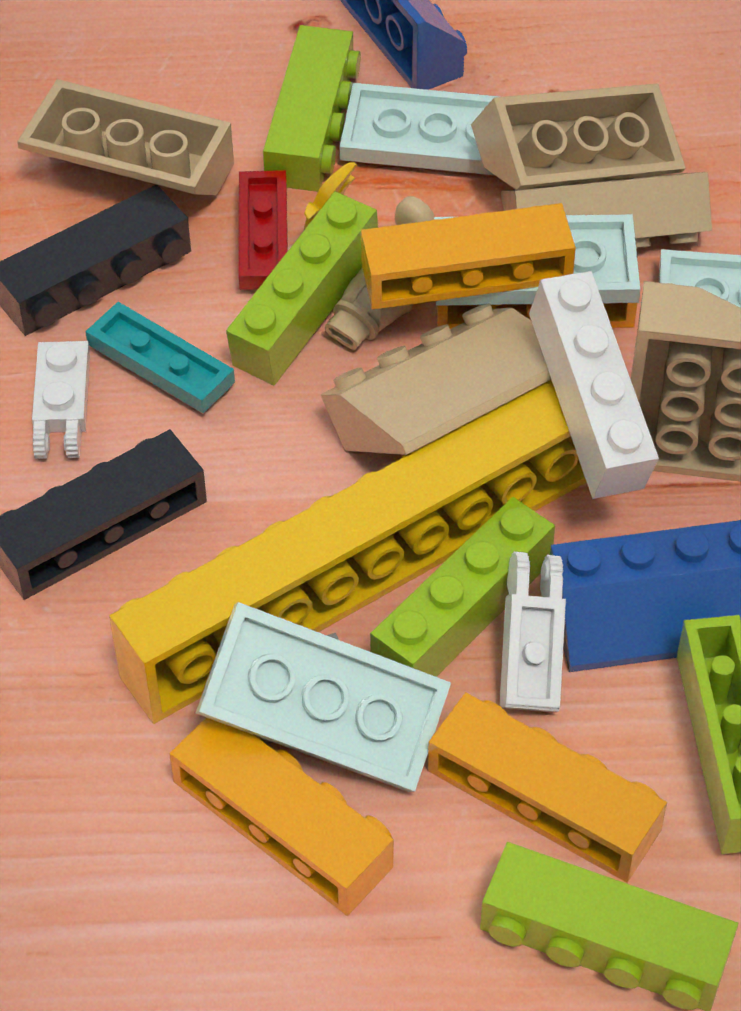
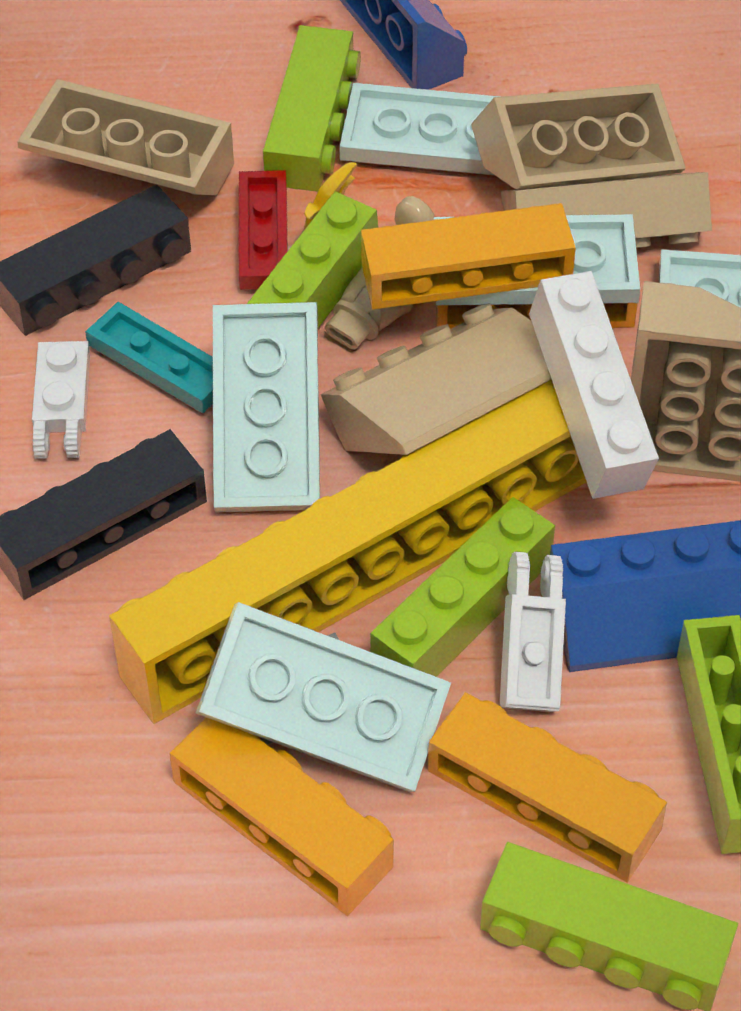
none -> light aqua plate [213,302,320,512]

